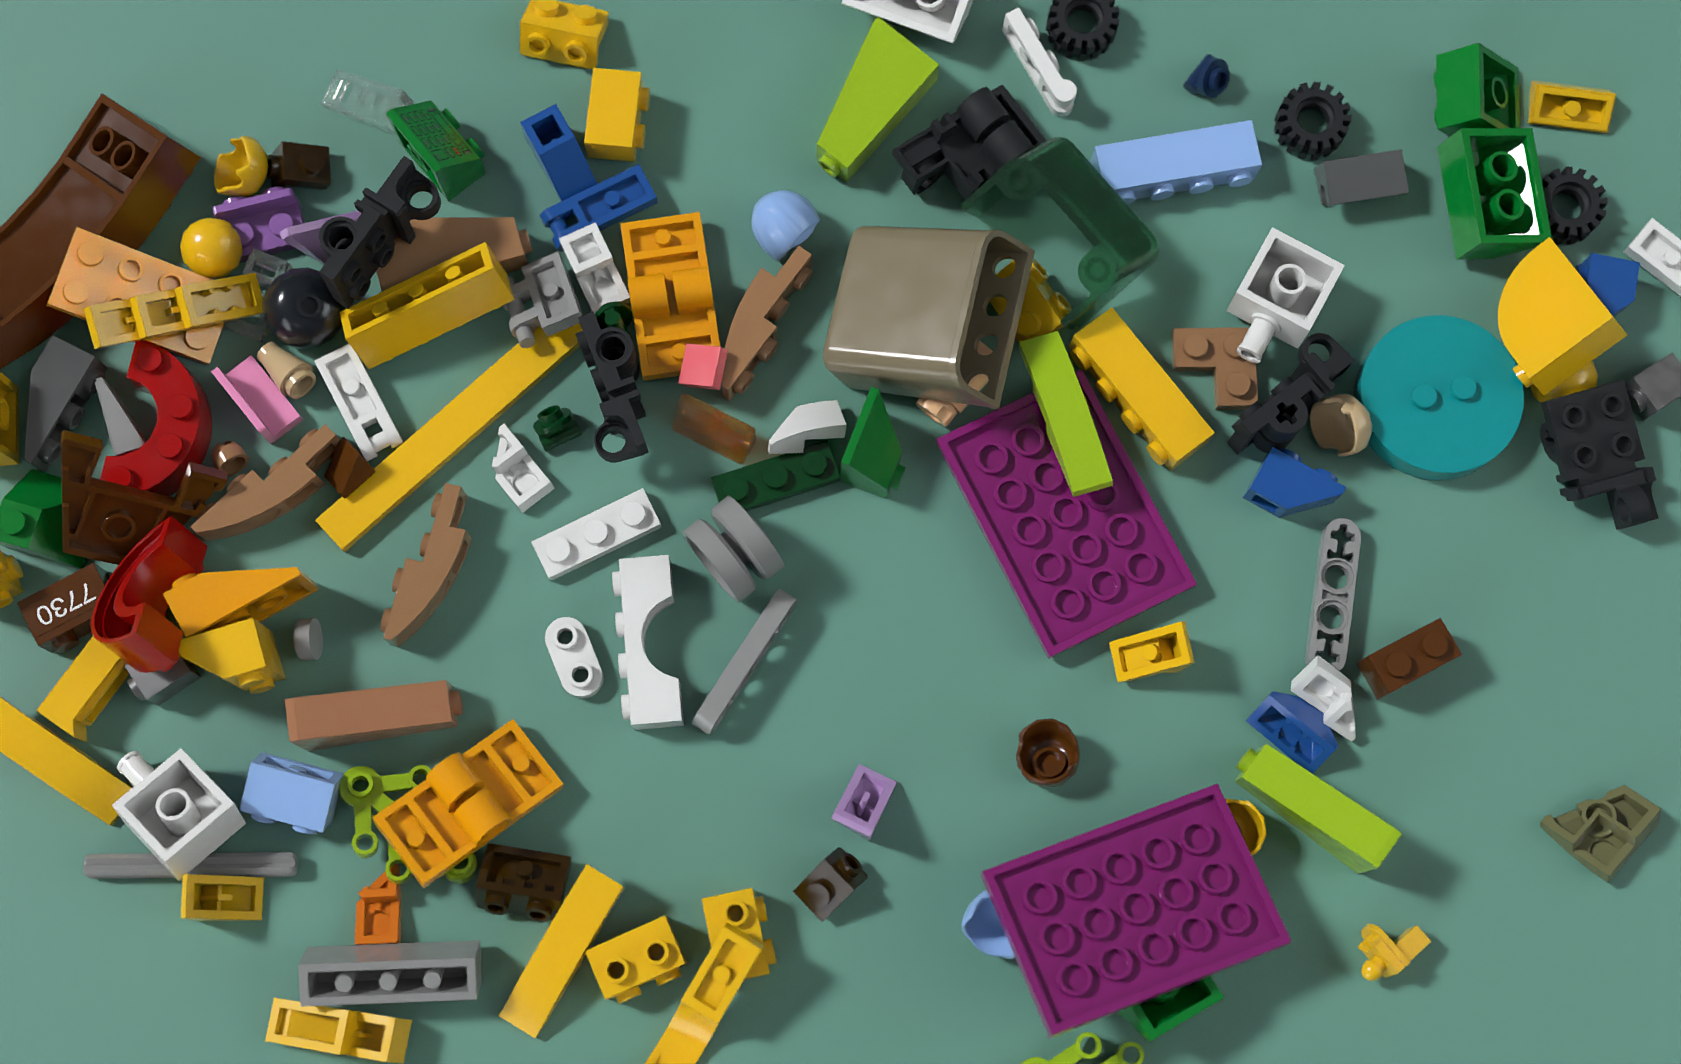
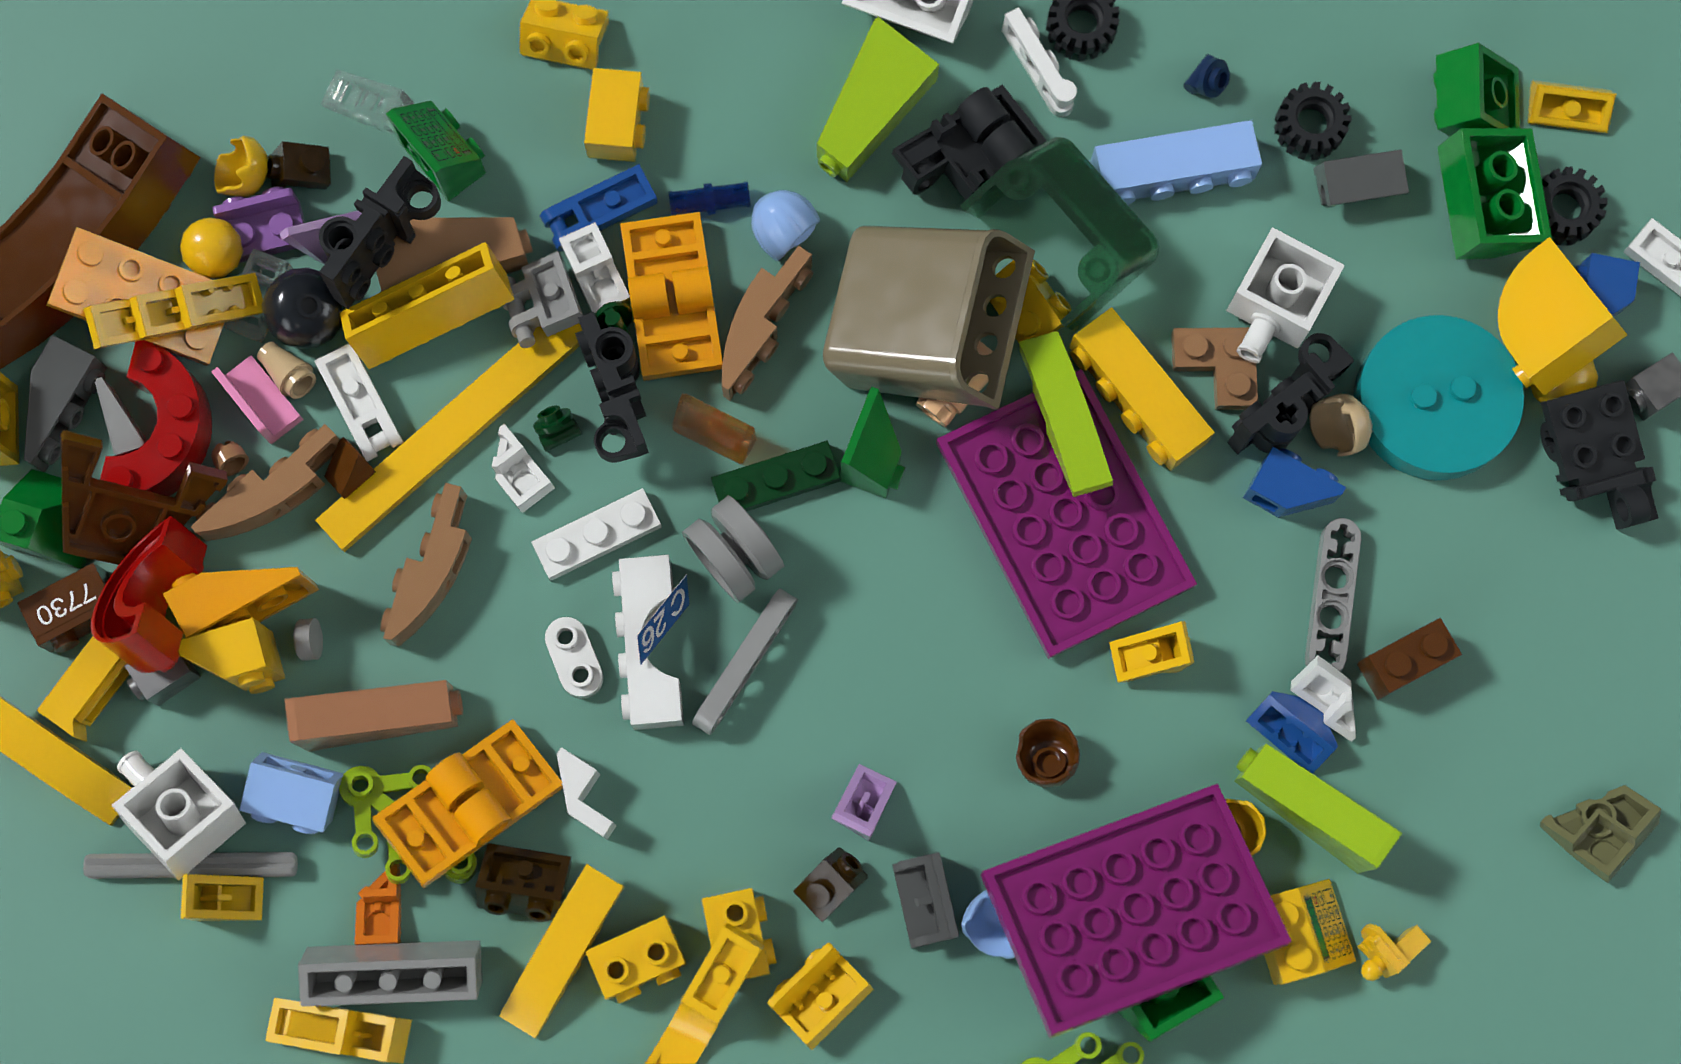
blue slope [520,104,597,201] -> none
coral tile [678,344,728,390] -> none
white slope [768,400,847,454] -> none
none -> white slope [557,747,617,840]
none -> blue sticker [637,574,690,666]
none -> clear blue pin [668,181,751,216]
none -> yellow bracket [767,942,874,1050]
none -> dark grey hinge [892,852,959,949]
none -> yellow slope [1264,879,1356,985]

